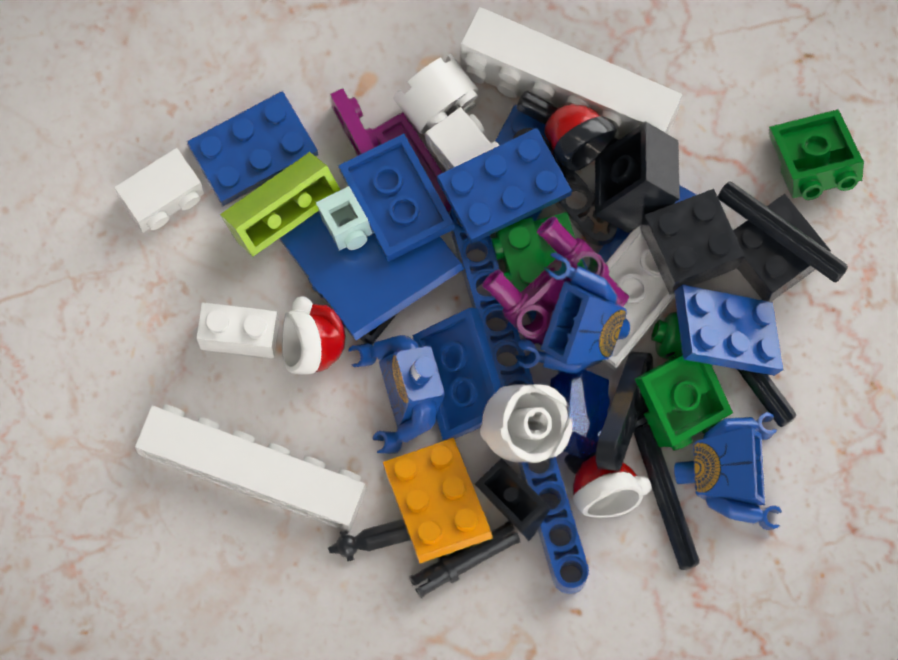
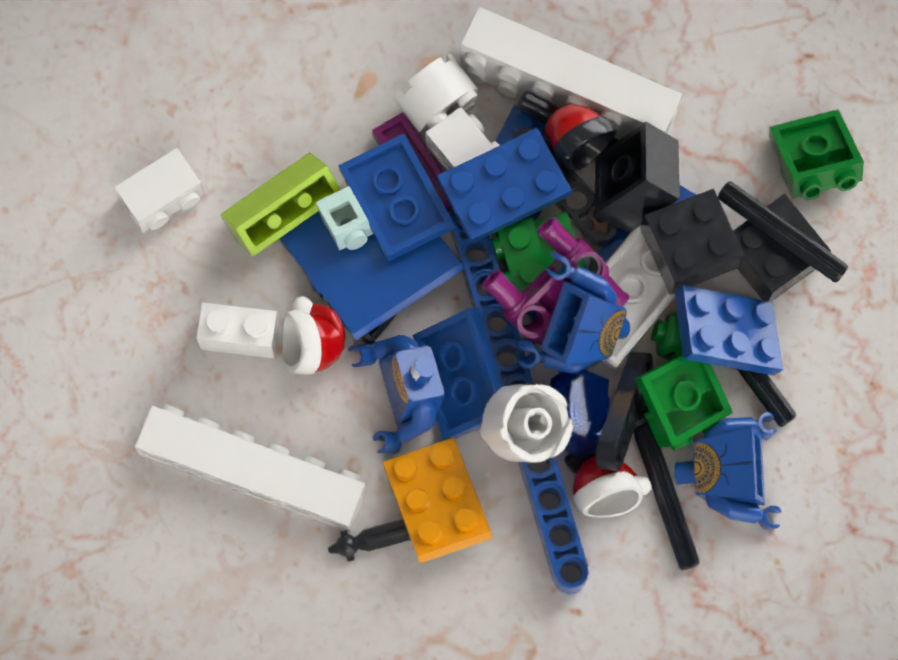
blue plate [187,91,318,206] -> none
magenta plate [330,88,379,156] -> none
black pin [409,521,520,598] -> none
black slope [474,458,551,541] -> none

